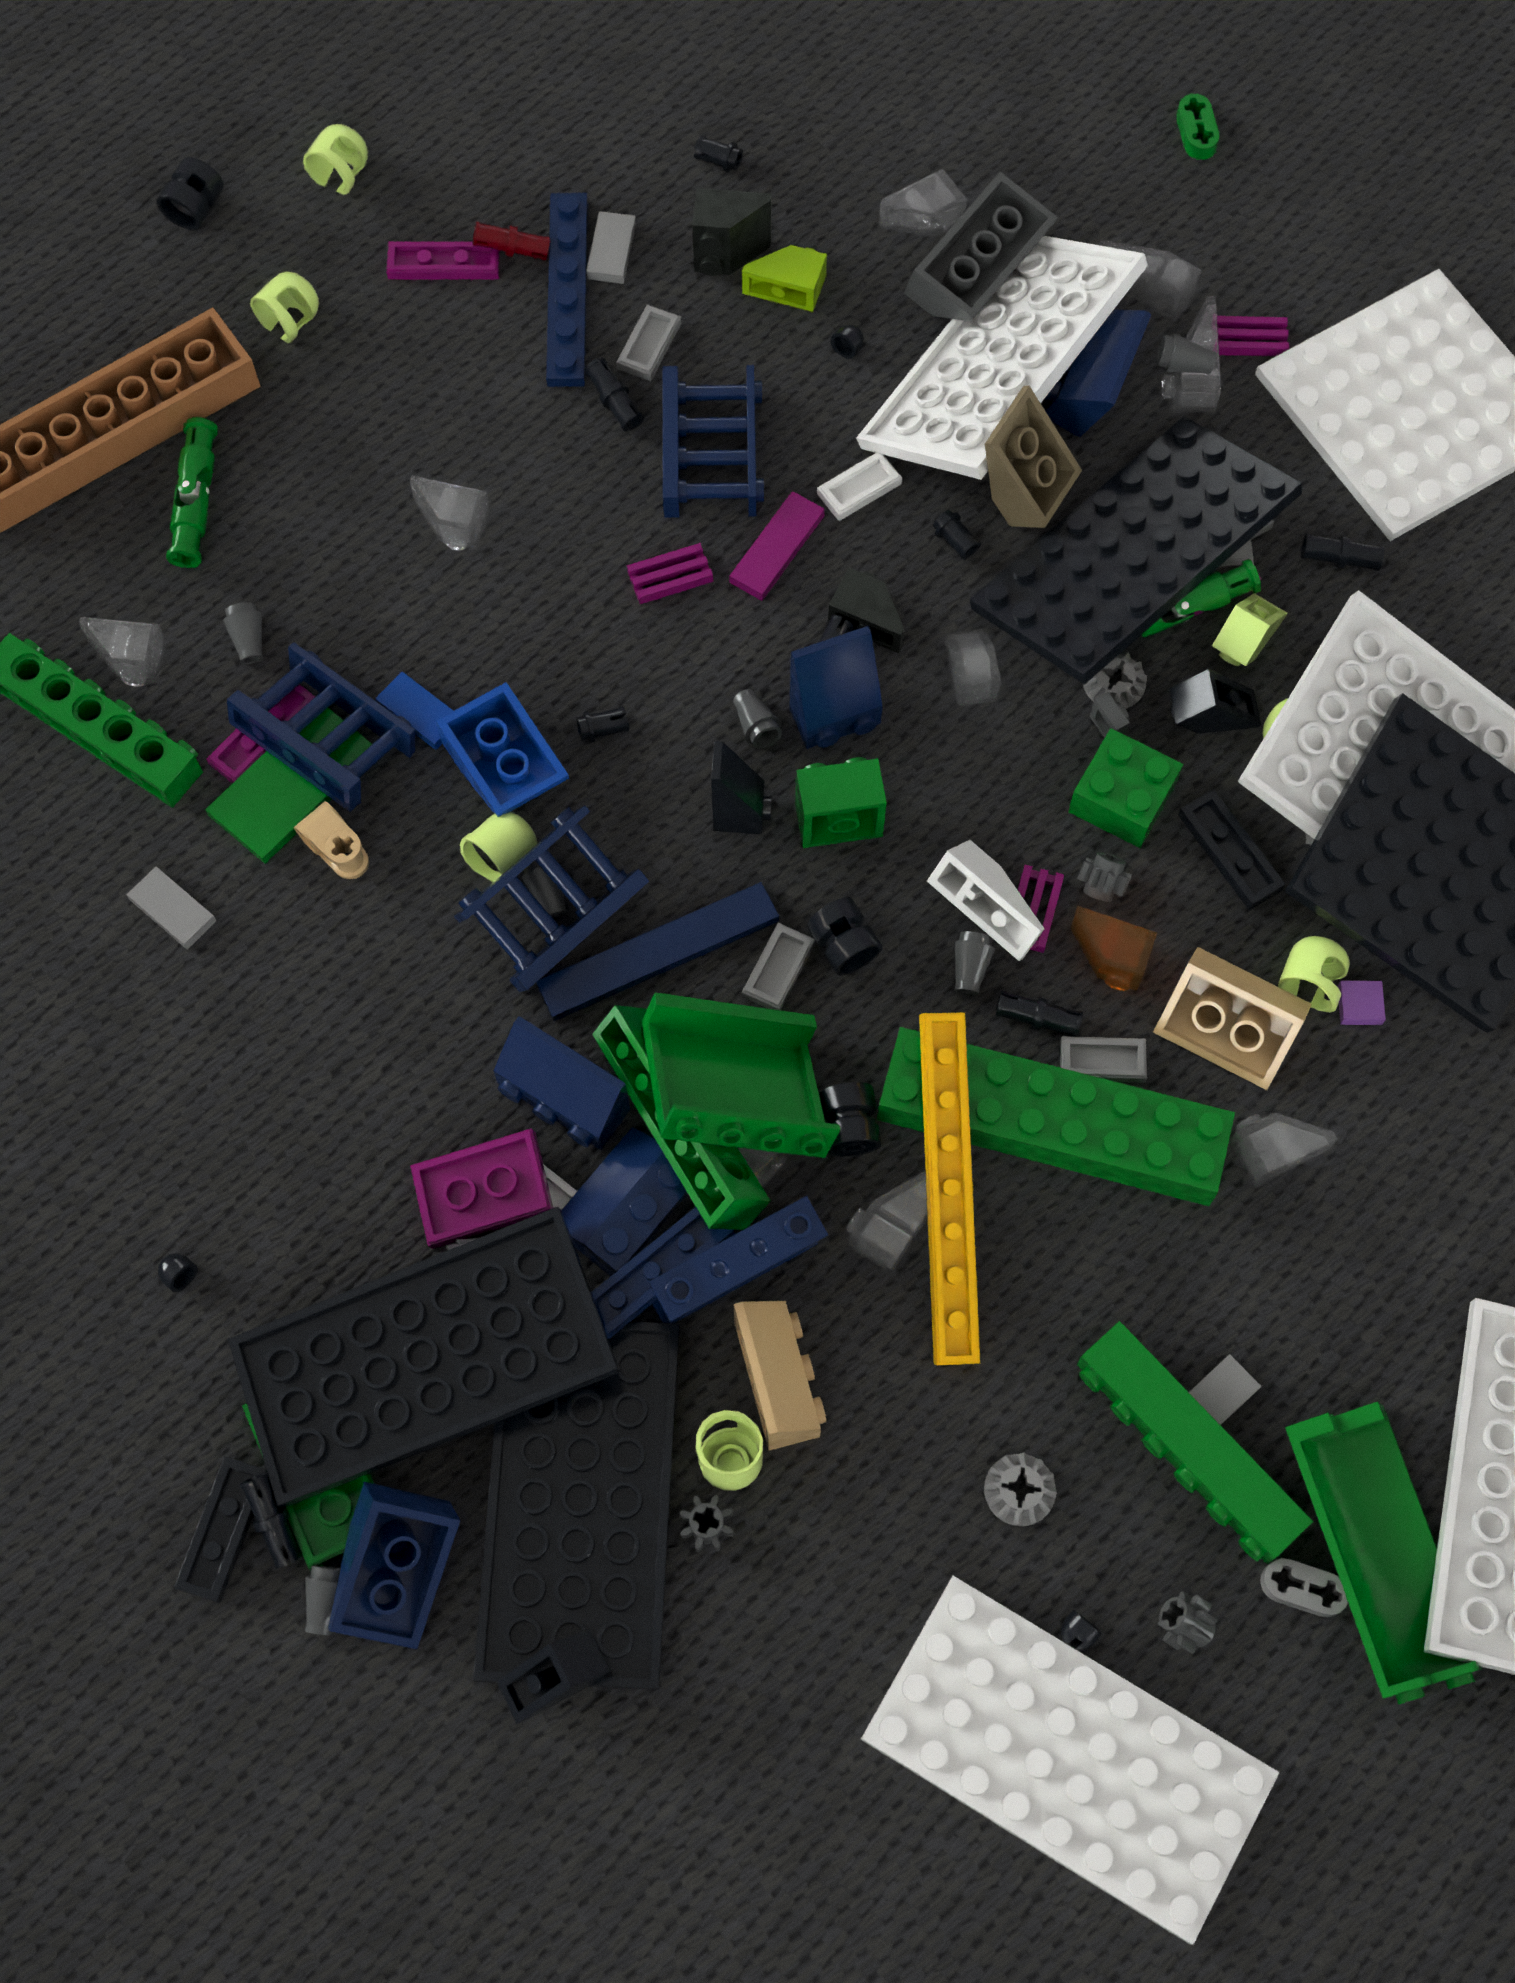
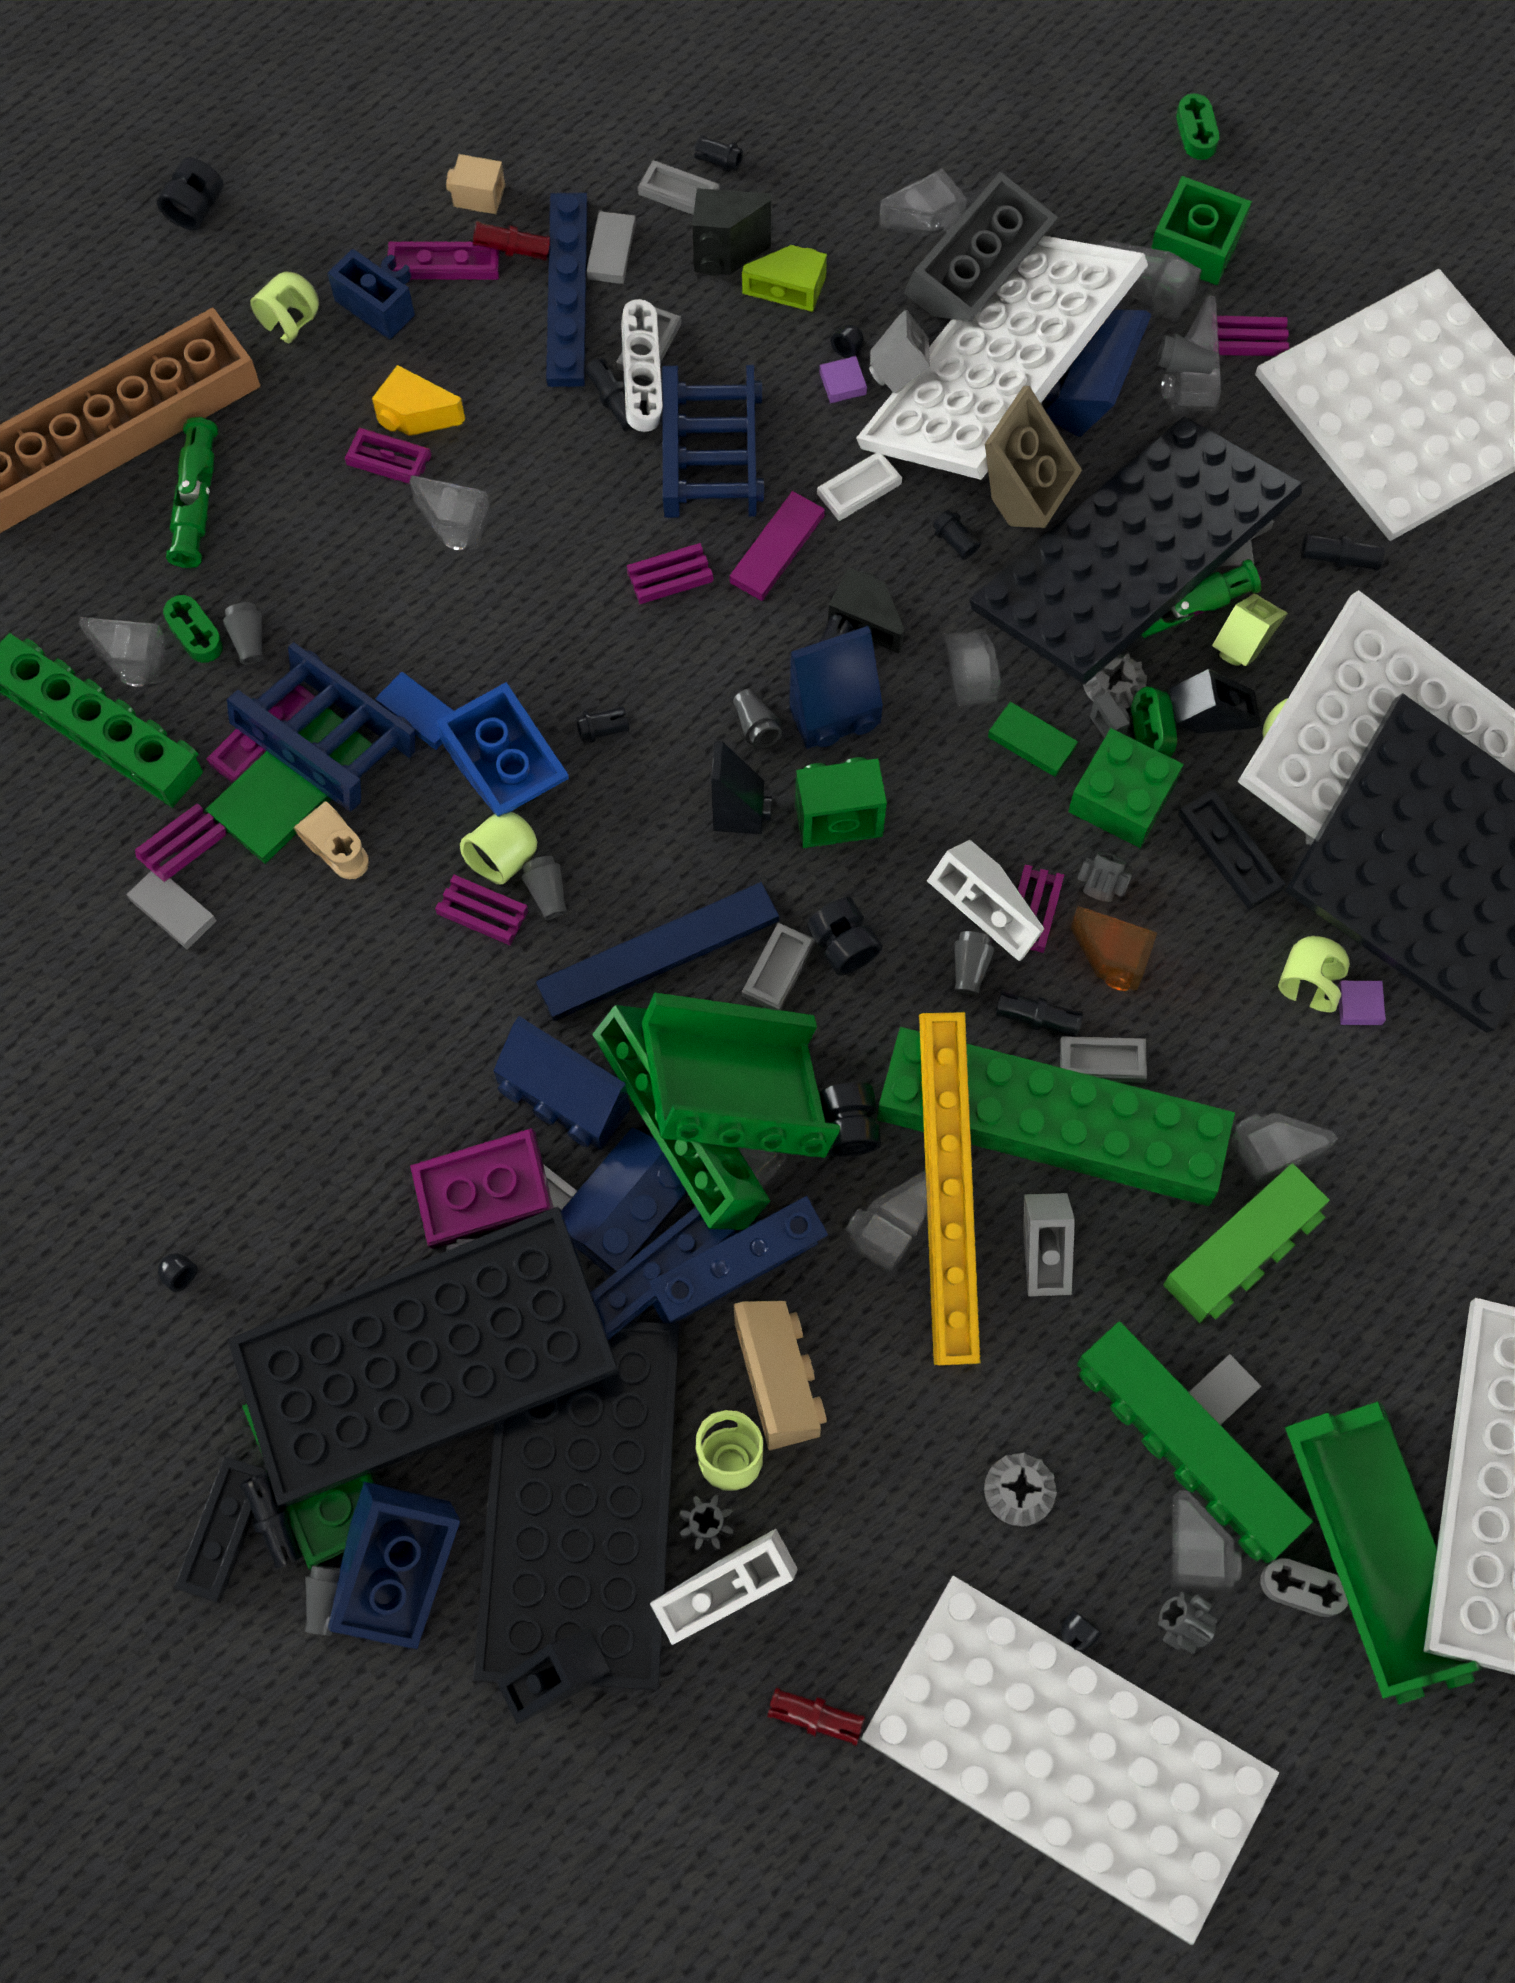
yellowish green helmet [303,124,368,195] -> none
dark blue fence [454,805,649,992] -> none
tan slope [1153,947,1312,1090] -> none
none -> magenta tile [135,803,226,882]
none -> green beam [163,595,223,663]
none -> dark blue brick [327,249,415,340]
none -> magenta tile [345,427,431,486]
none -> yellow slope [372,365,465,436]
none -> magenta tile [435,875,528,945]
none -> tan brick [446,154,505,214]
none -> white beam [621,299,663,432]
none -> light grey tile [638,160,719,214]
none -> white slope [650,1529,798,1645]
none -> dark red pin [768,1687,865,1746]
none -> medium lavender tile [820,356,867,403]
none -> light grey slope [869,310,930,393]
none -> green tile [988,702,1078,778]
none -> light grey slope [1023,1193,1075,1296]
none -> green beam [1131,686,1177,757]
none -> green brick [1149,176,1252,286]
none -> bright green brick [1163,1163,1330,1323]
none -> clear slope [1172,1490,1242,1592]

